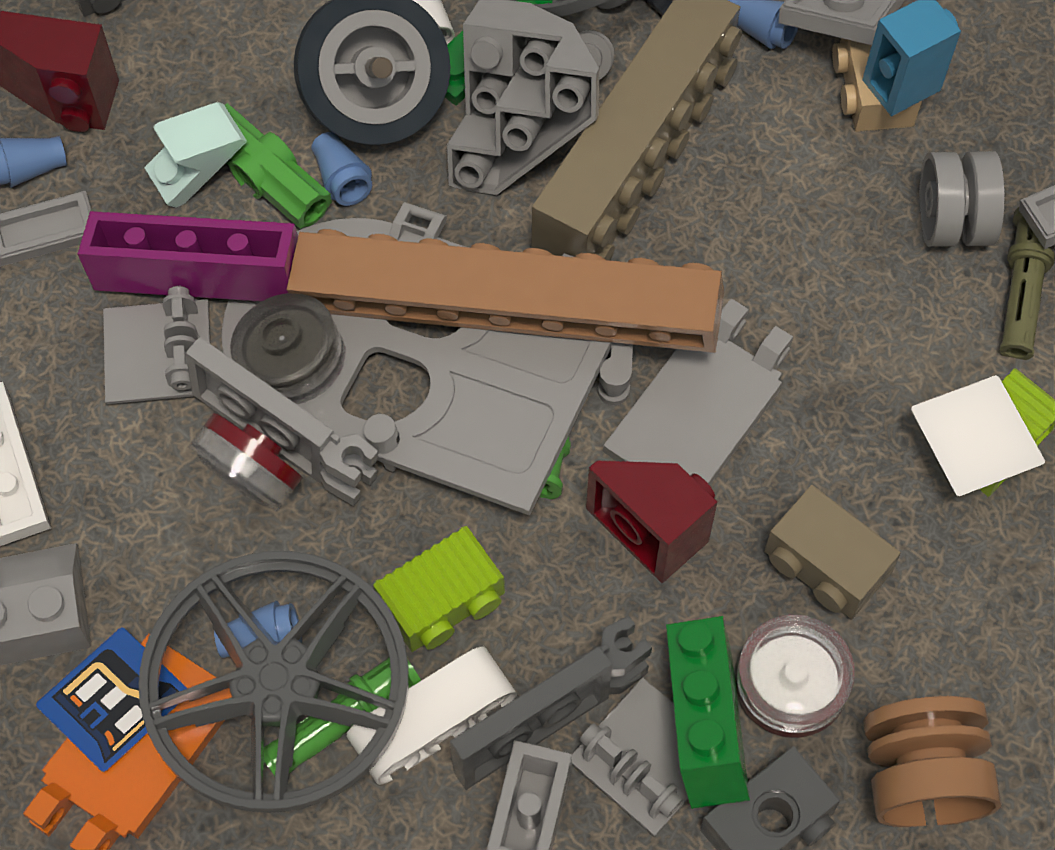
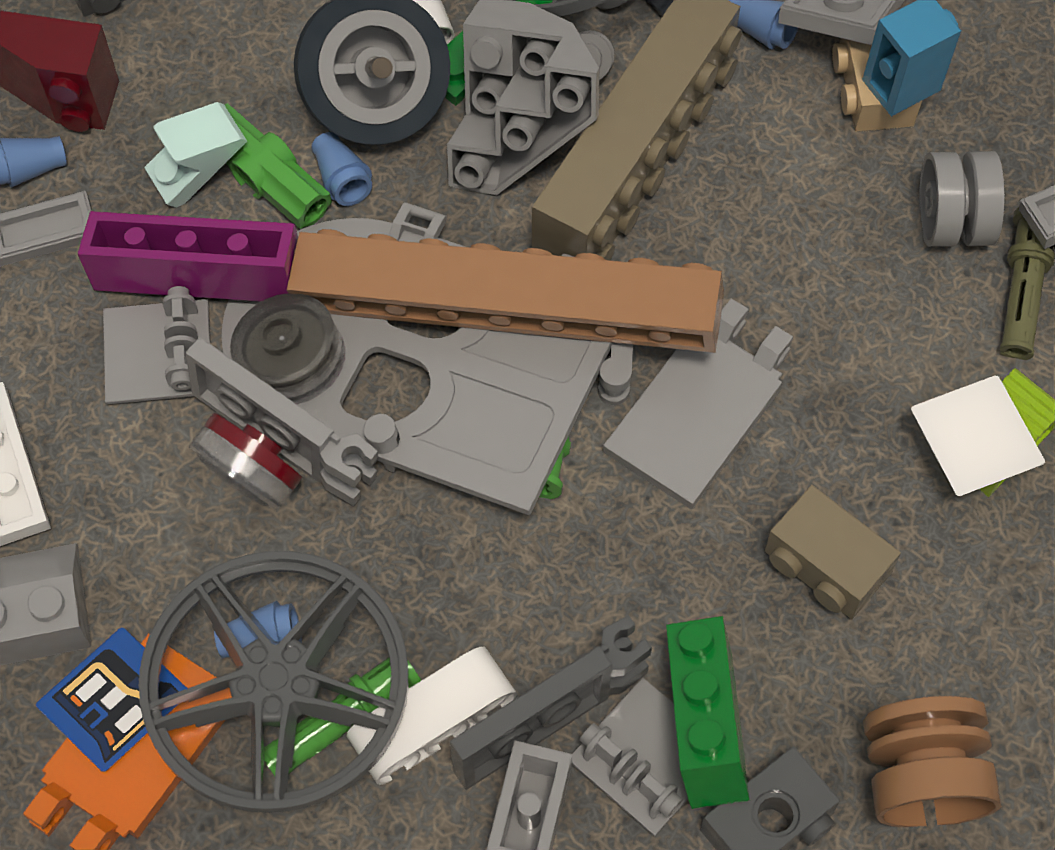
lime brick [373,526,505,652] -> none
dark red slope [586,460,717,583] -> none
clear piece [735,615,855,738] -> none

